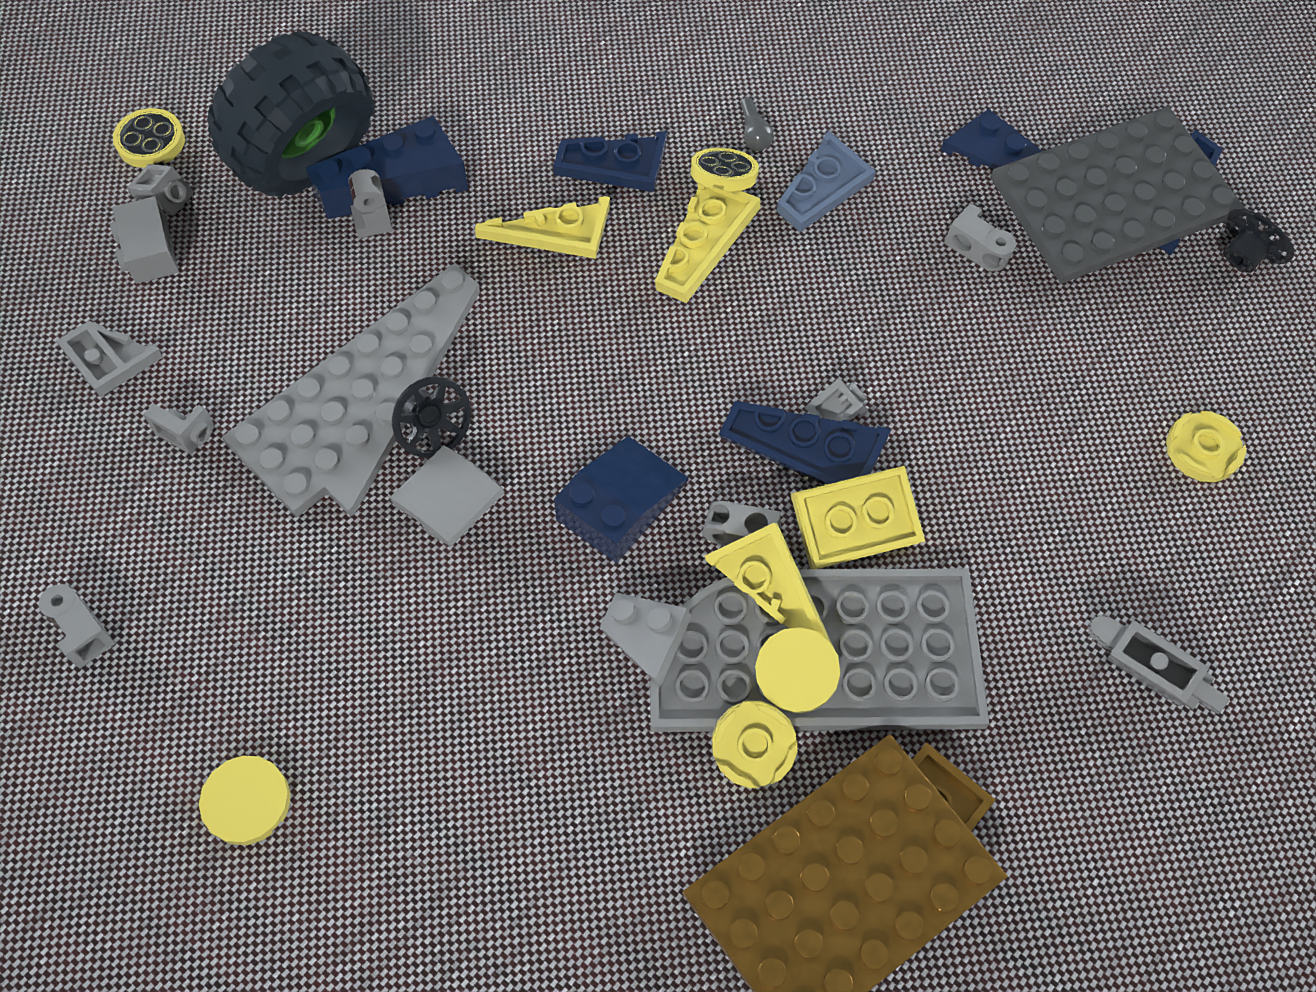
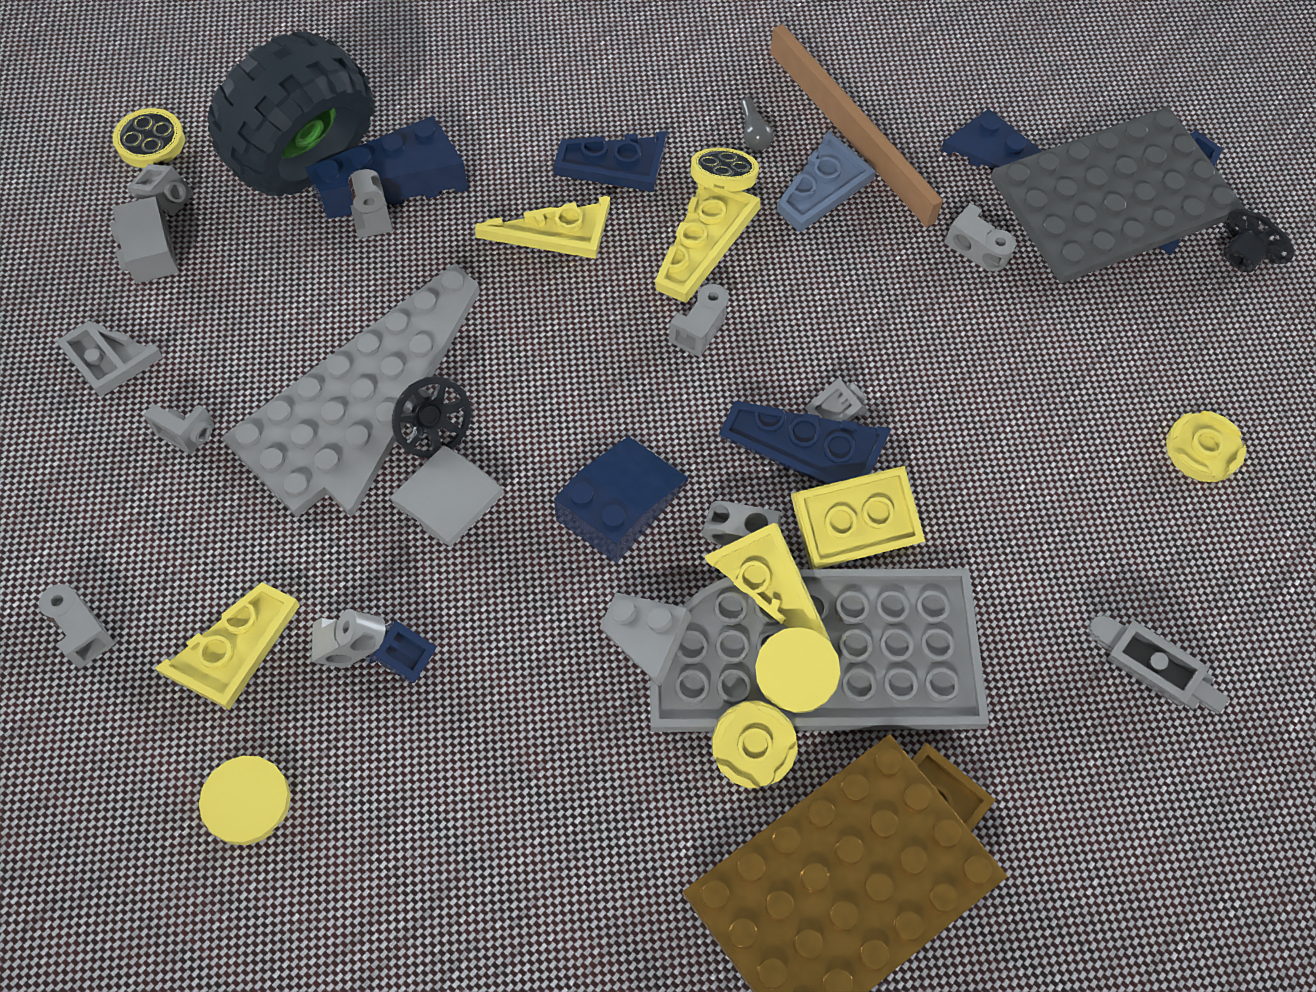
none -> light yellow wing [155,582,300,710]
none -> light grey leg [311,609,385,668]
none -> dark blue bracket [365,620,437,684]
none -> light grey leg [669,284,729,357]
none -> medium nougat tile [770,24,943,228]

